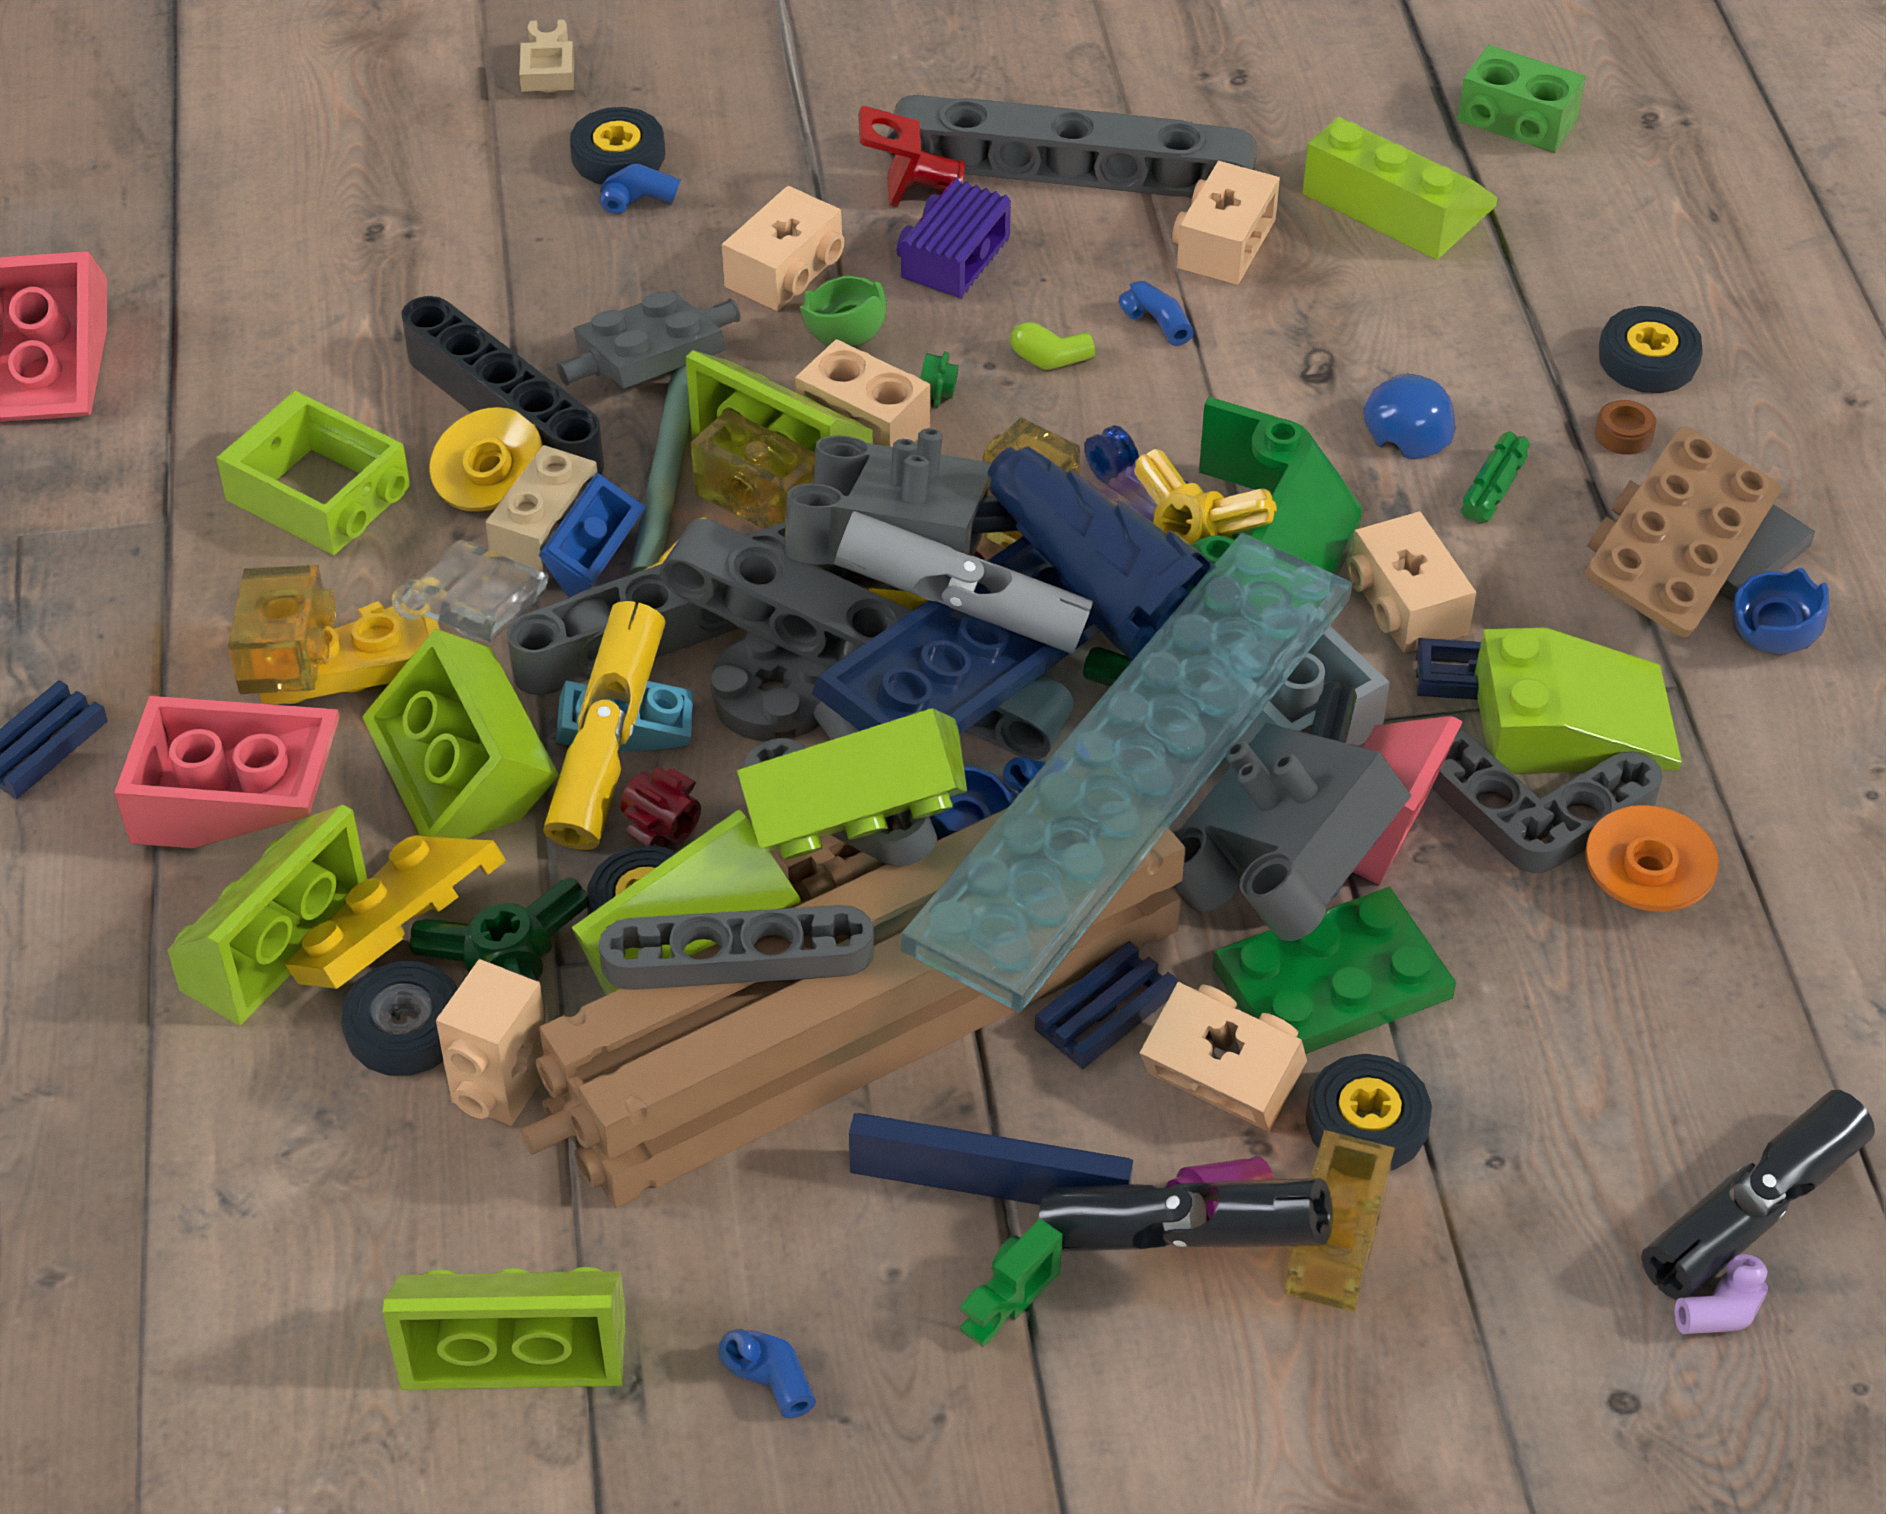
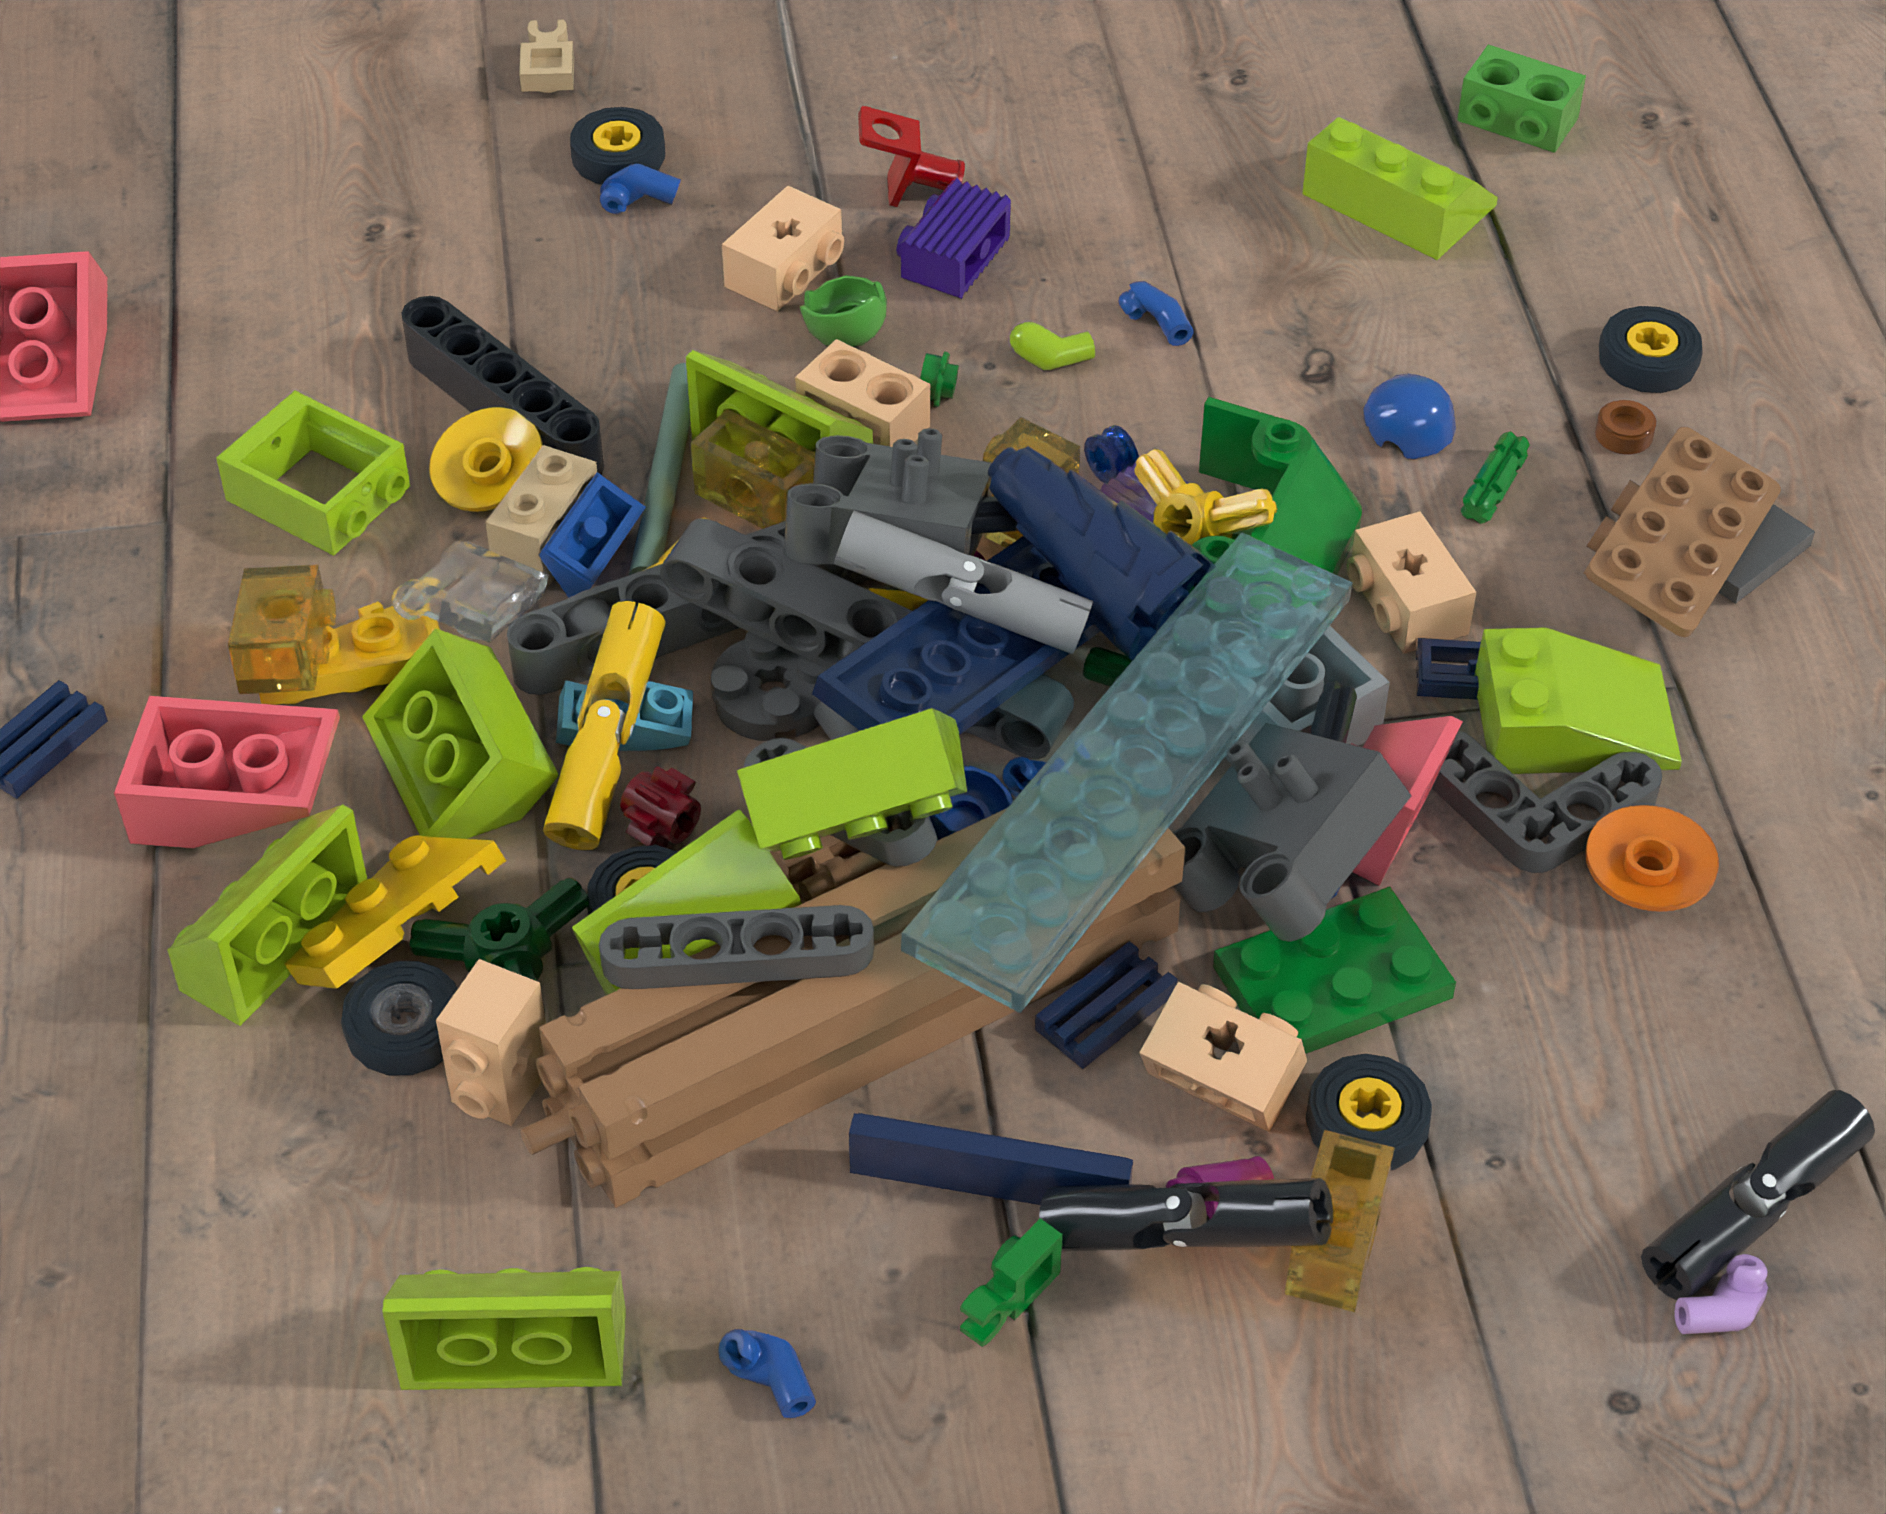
dark grey plate [557,291,741,389] -> none
dark grey beam [887,95,1258,196] -> none
light nougat brick [1172,161,1280,285] -> none
blue hair [1733,568,1830,656] -> none

